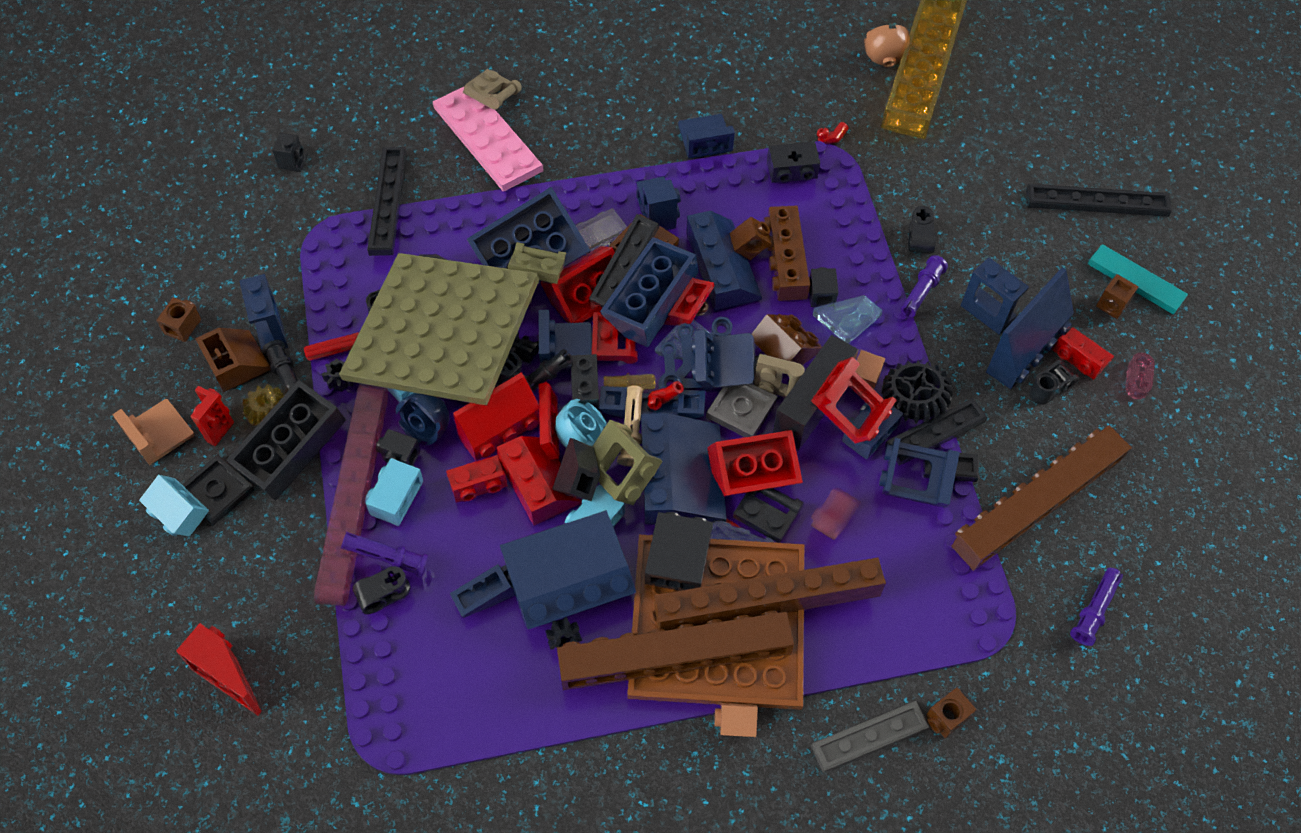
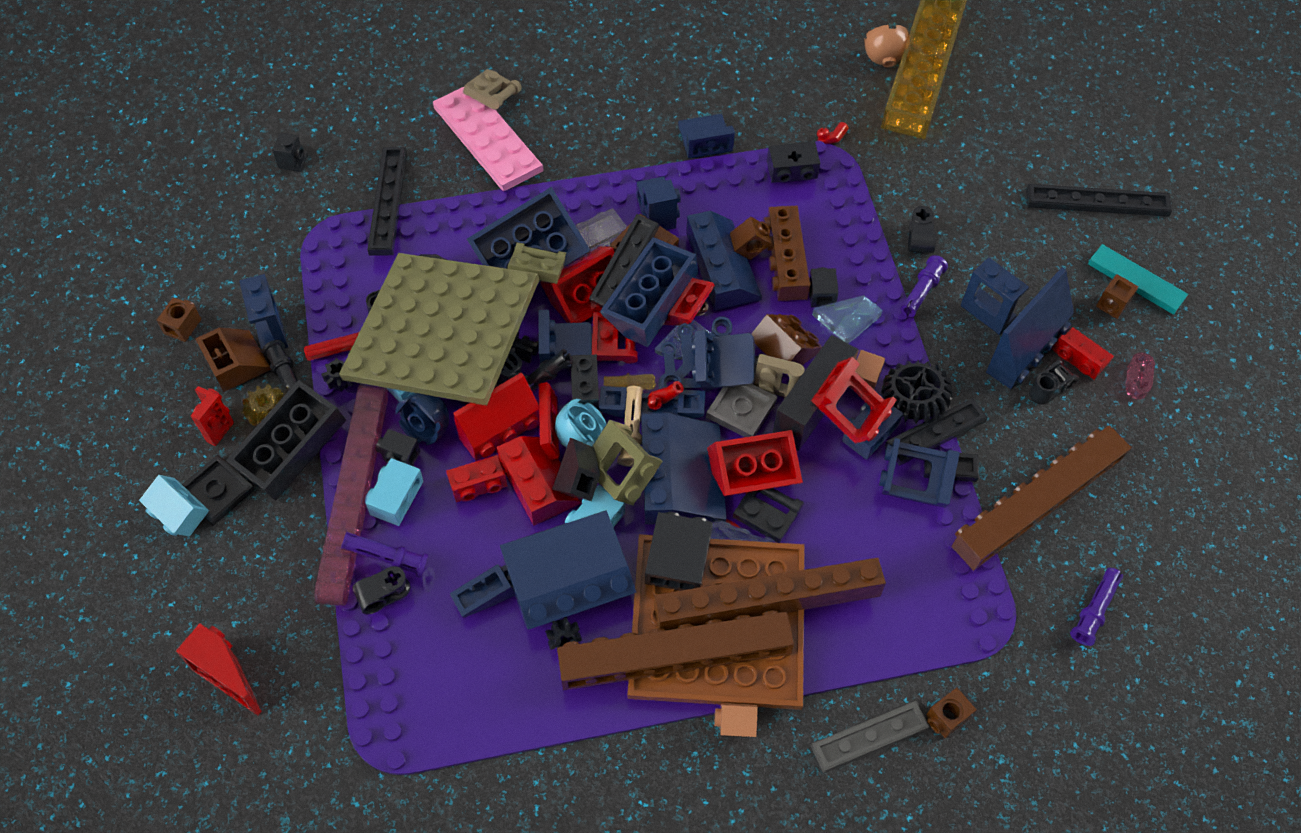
nougat bracket [112,399,194,465] -> none
clear pink brick [811,488,861,540] -> none

